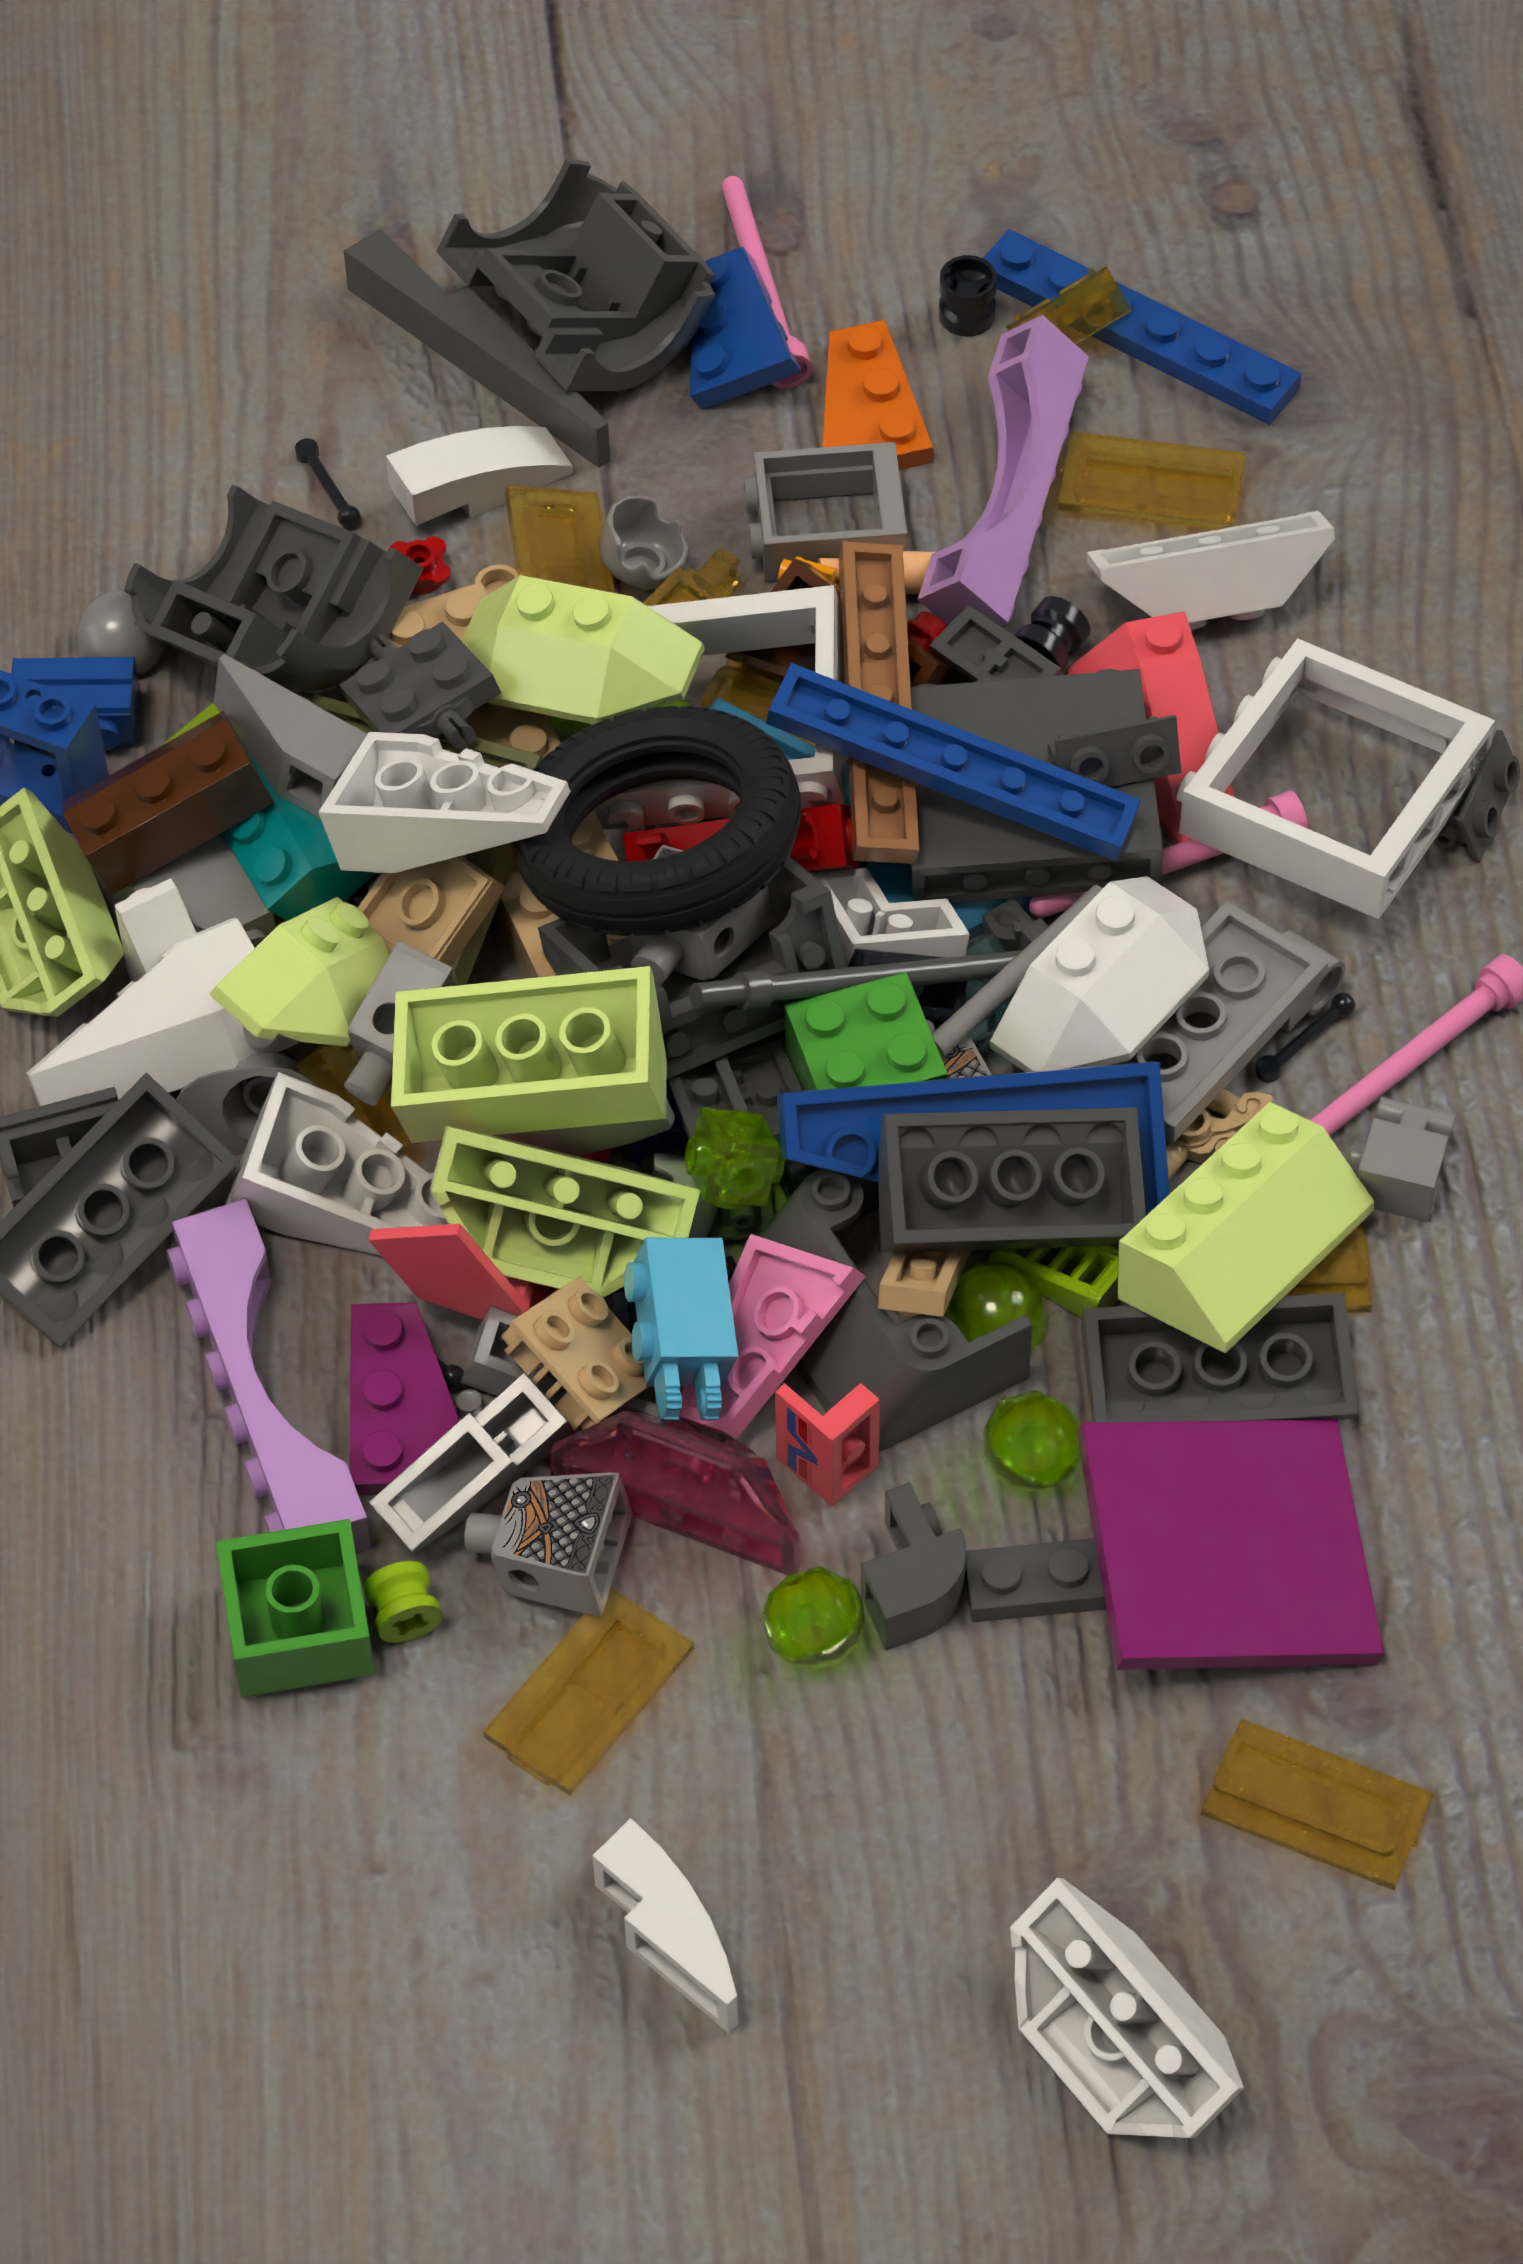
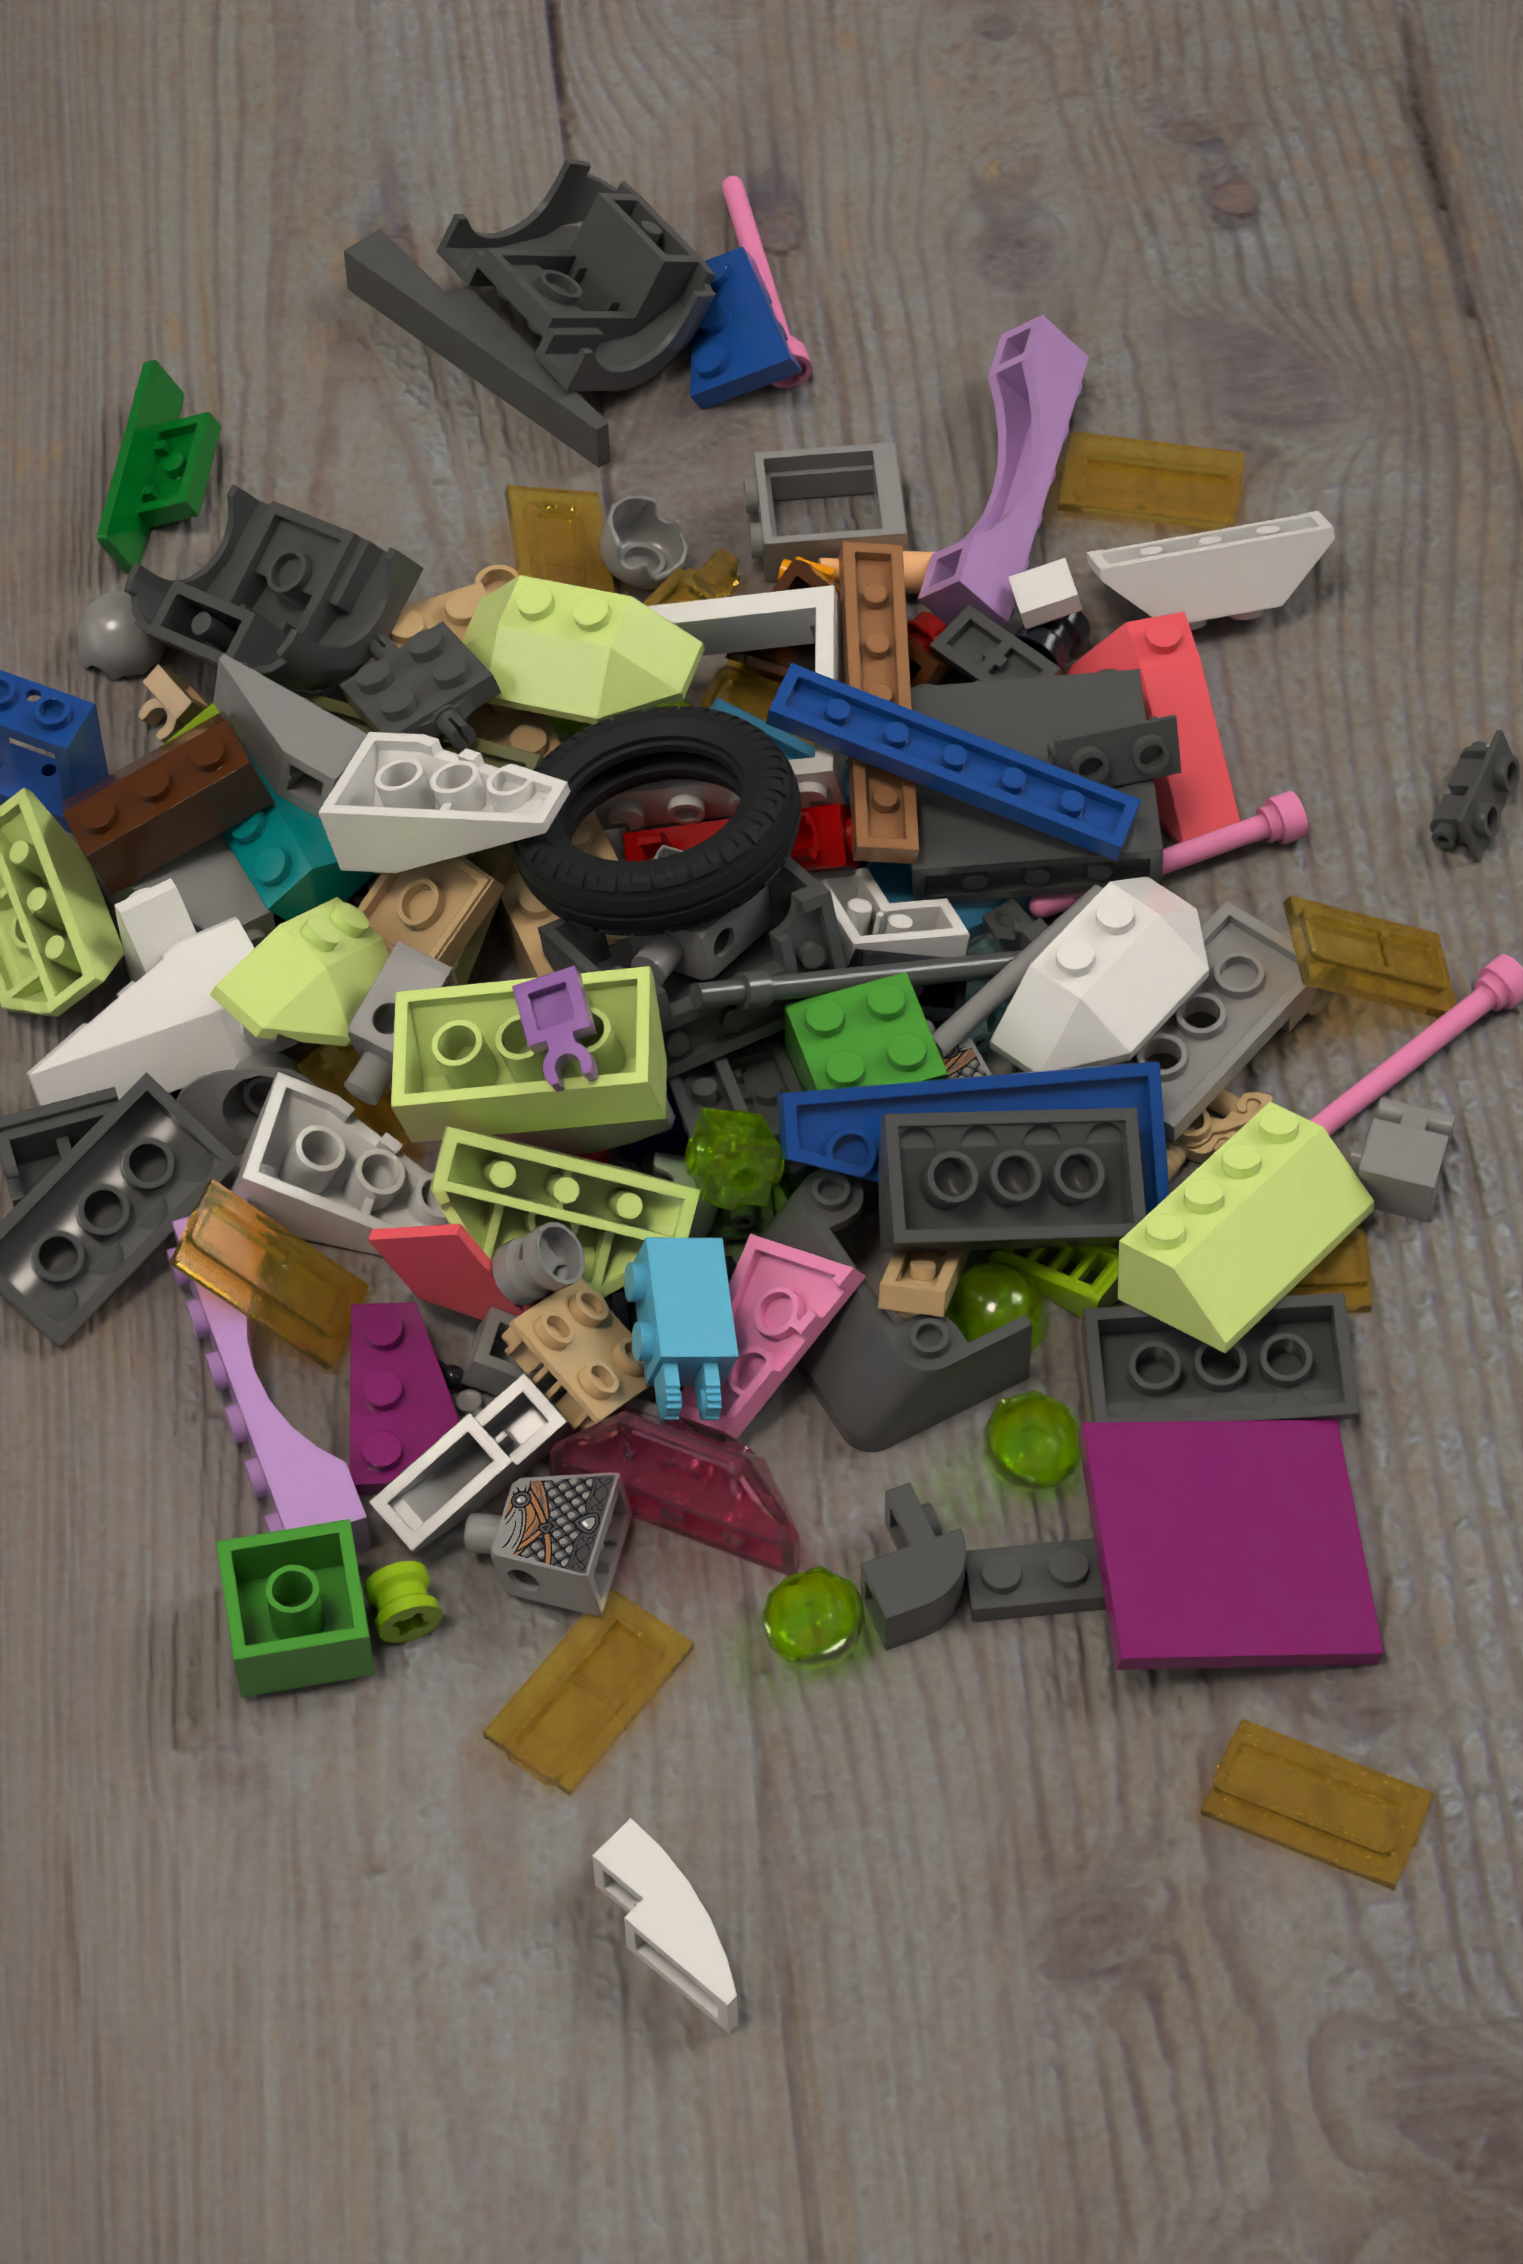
blue brick [11,657,140,751] -> none
black hinge [295,438,361,528] -> none
white slope [386,426,573,526] -> none
red plate [388,537,451,595] -> none
coral panel [775,1383,880,1507] -> none
orange wing [822,319,933,470] -> none
black wheel [939,255,997,337] -> none
blue plate [983,229,1302,425] -> none
clear yellow hinge [1006,267,1131,344] -> none
white wedge [1010,1878,1244,2138] -> none
white window [1176,638,1495,919] -> none
black hinge [1255,993,1356,1083] -> none
none -> green bracket [97,360,222,573]
none -> tan tile [138,664,210,743]
none -> clear yellow piece [169,1179,369,1370]
none -> light grey wheel [492,1222,585,1306]
none -> medium lavender plate [512,966,598,1092]
none -> white tile [1008,558,1083,629]
none -> clear yellow piece [1283,895,1457,1018]

